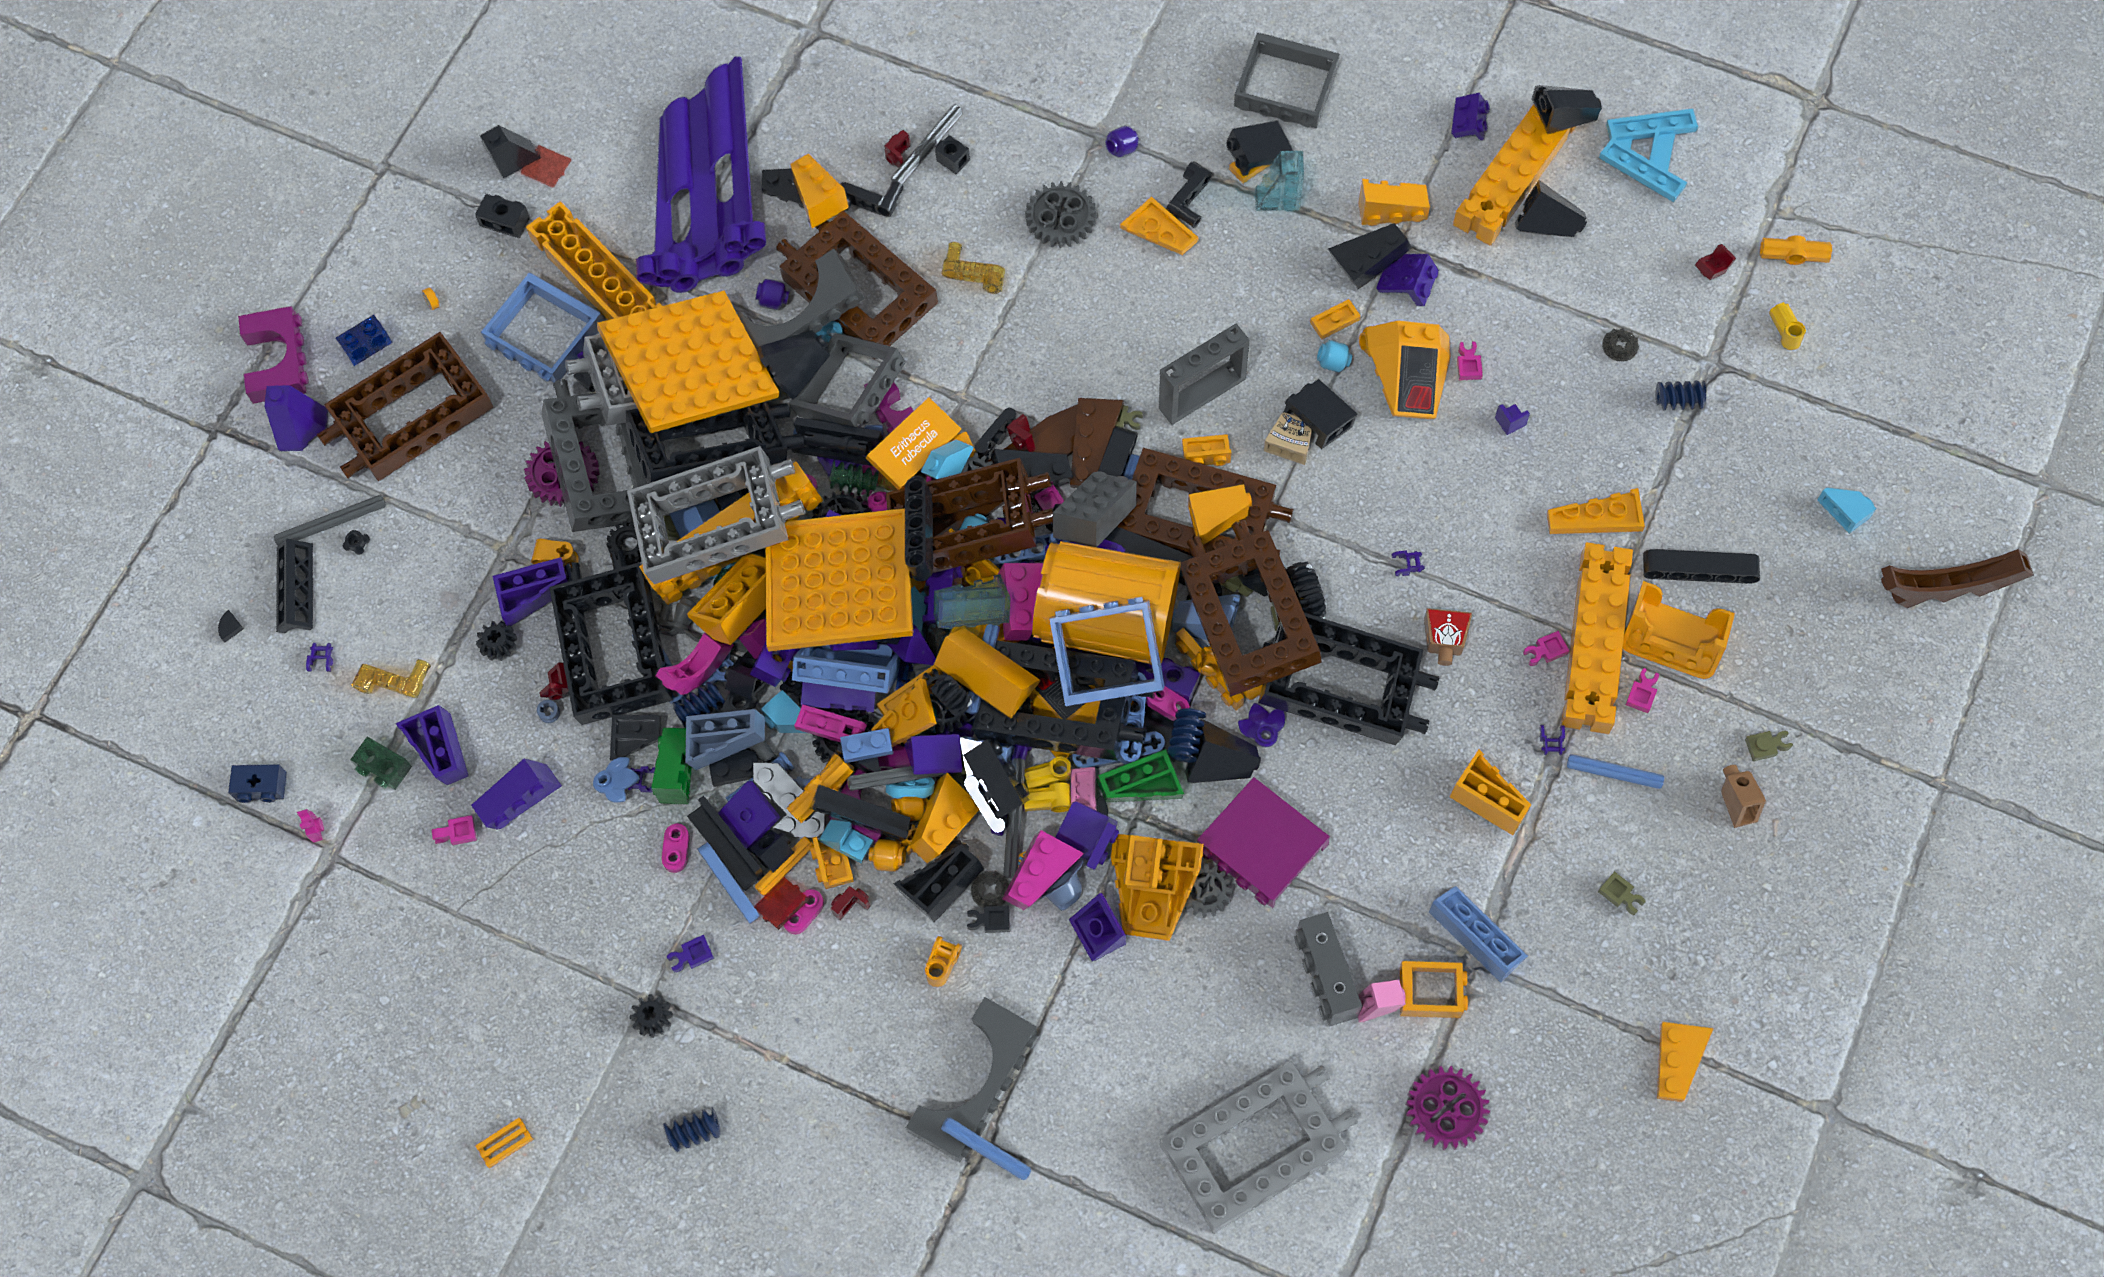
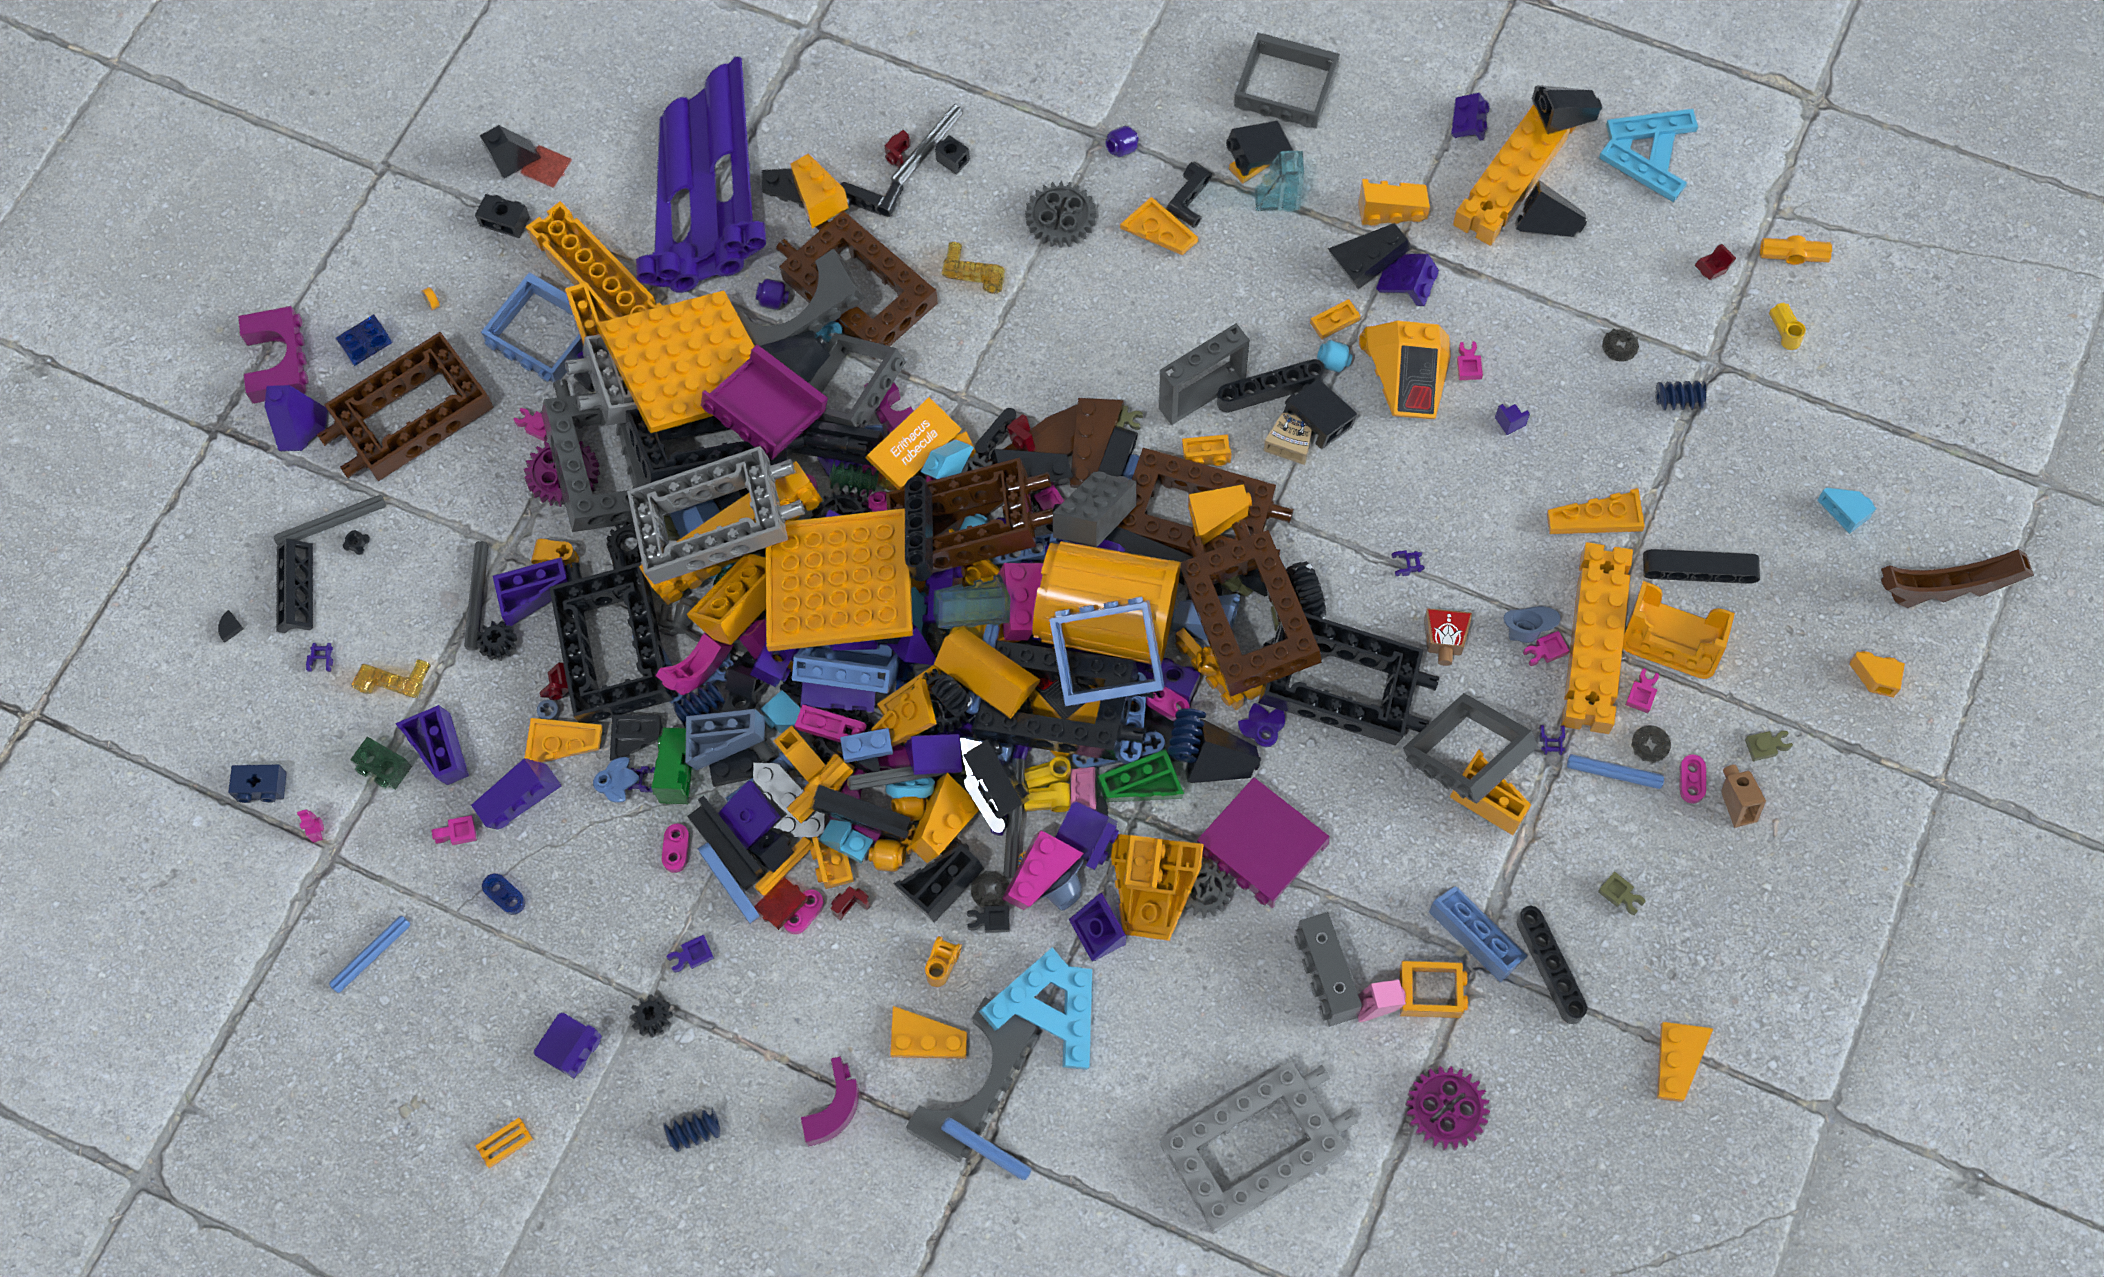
none -> medium blue axle [329,915,410,993]
none -> dark grey axle [464,541,489,650]
none -> clear blue plate [482,873,526,915]
none -> dark pink plate [513,408,548,442]
none -> light orange wing [524,718,603,763]
none -> dark purple bracket [534,1013,602,1079]
none -> light orange wedge [565,282,616,346]
none -> magenta panel [701,345,828,460]
none -> light orange slope [774,725,825,783]
none -> magenta arch [801,1056,859,1147]
none -> light orange wing [890,1006,967,1059]
none -> medium azure plate [979,948,1092,1070]
none -> black beam [1217,359,1325,413]
none -> dark grey window [1403,693,1538,804]
none -> sand blue piece [1503,606,1561,643]
none -> black beam [1517,905,1588,1024]
none -> clear smoke gear [1631,725,1671,764]
none -> dark pink plate [1679,754,1706,804]
none -> light orange slope [1849,651,1905,698]

